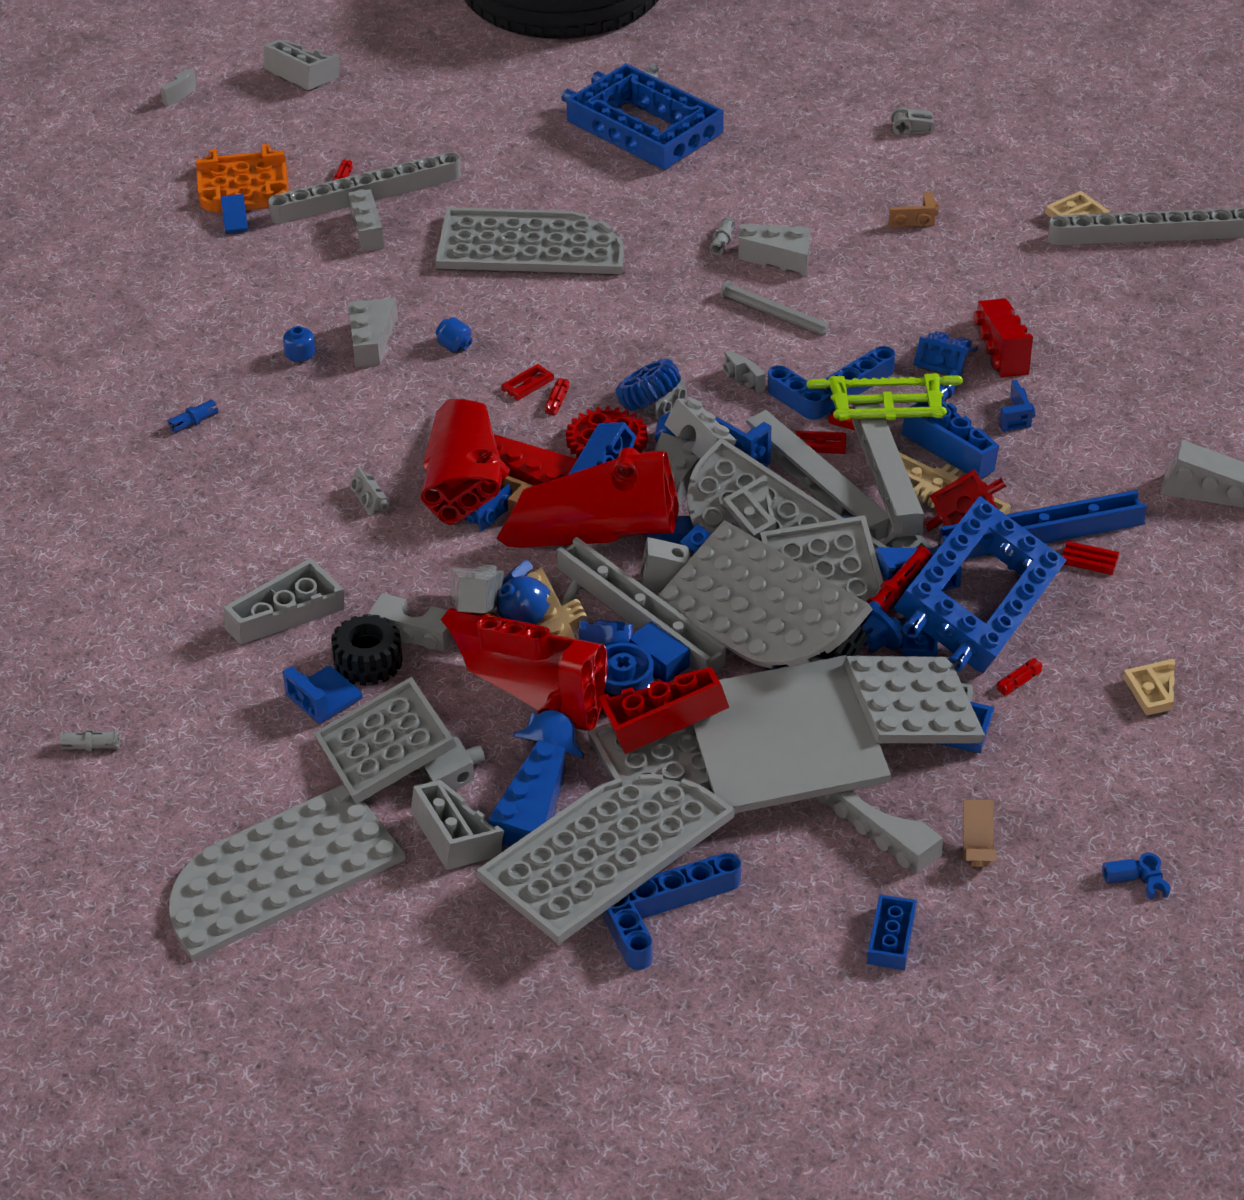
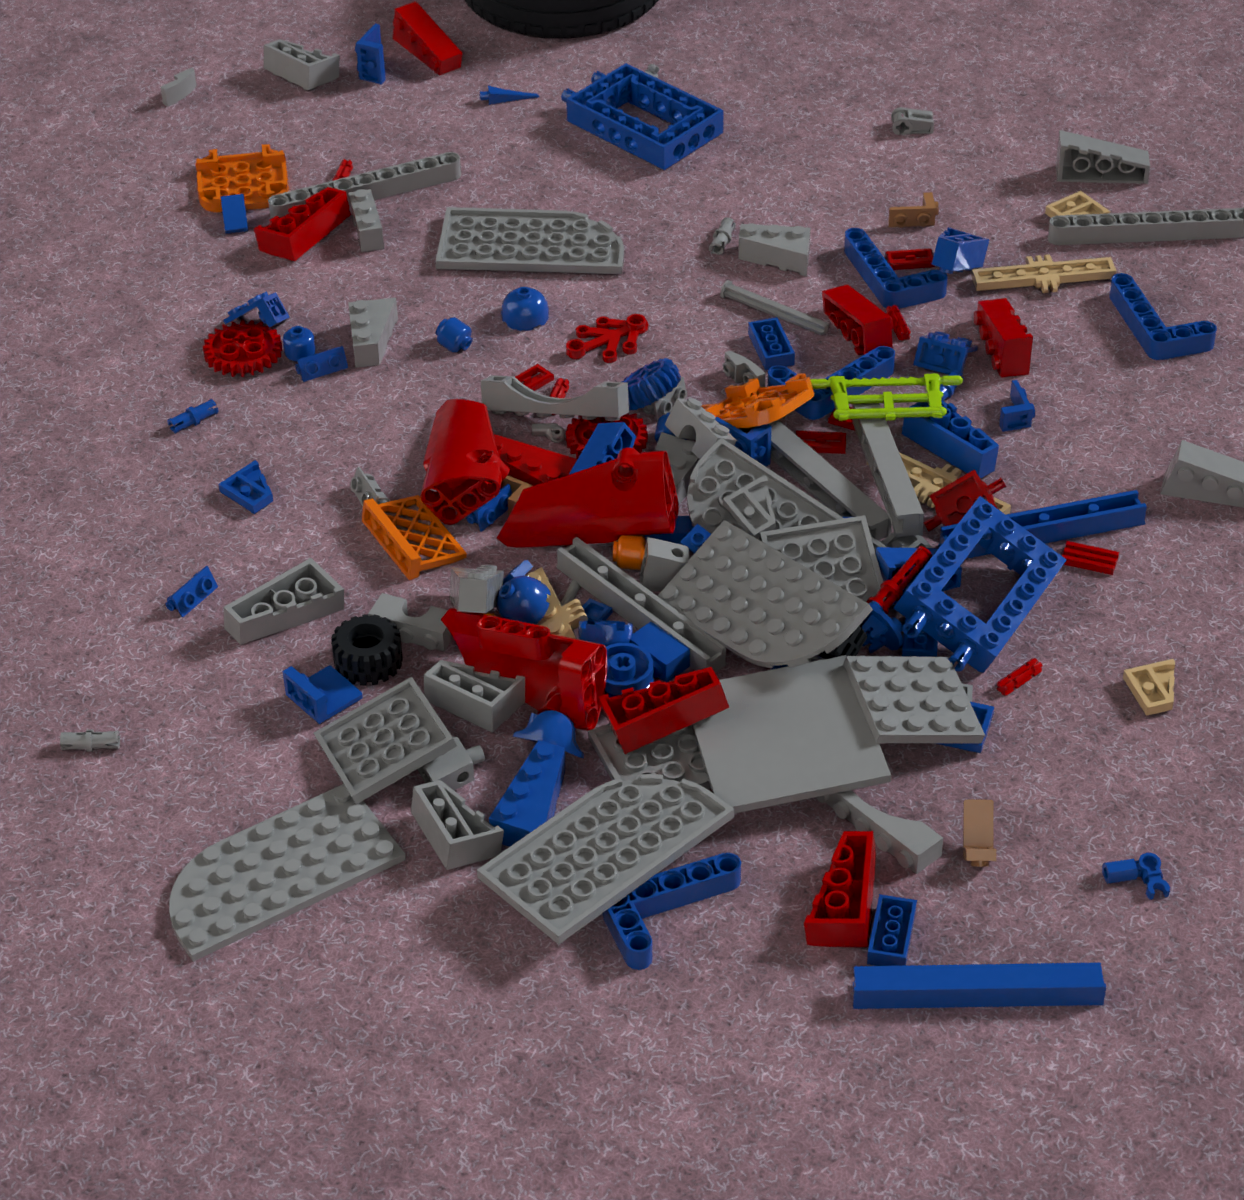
none -> blue hinge [165,566,218,617]
none -> red gear [203,320,283,377]
none -> blue wing [218,460,273,514]
none -> blue bracket [223,291,290,328]
none -> red wedge [254,187,351,261]
none -> blue hinge [295,345,348,382]
none -> blue bracket [355,24,386,84]
none -> orange fence [362,495,467,581]
none -> red wedge [393,1,463,76]
none -> light grey wedge [424,660,525,732]
none -> blue piece [479,86,539,105]
none -> light grey arch [481,375,629,421]
none -> blue cylinder [501,287,549,331]
none -> light grey arm [532,423,566,443]
none -> red plant [566,314,648,363]
none -> blue tile [582,598,613,624]
none -> orange head [613,535,646,570]
none -> orange tile [702,373,814,429]
none -> blue piece [748,318,795,370]
none -> red wedge [804,831,876,947]
none -> red wedge [822,284,894,355]
none -> blue beam [844,228,948,309]
none -> blue tile [853,962,1106,1009]
none -> red tile [885,248,935,270]
none -> red axle [886,305,911,341]
none -> blue wedge [931,227,989,274]
none -> tan hinge [971,254,1117,293]
none -> light grey wedge [1055,130,1150,184]
none -> blue beam [1109,273,1217,360]

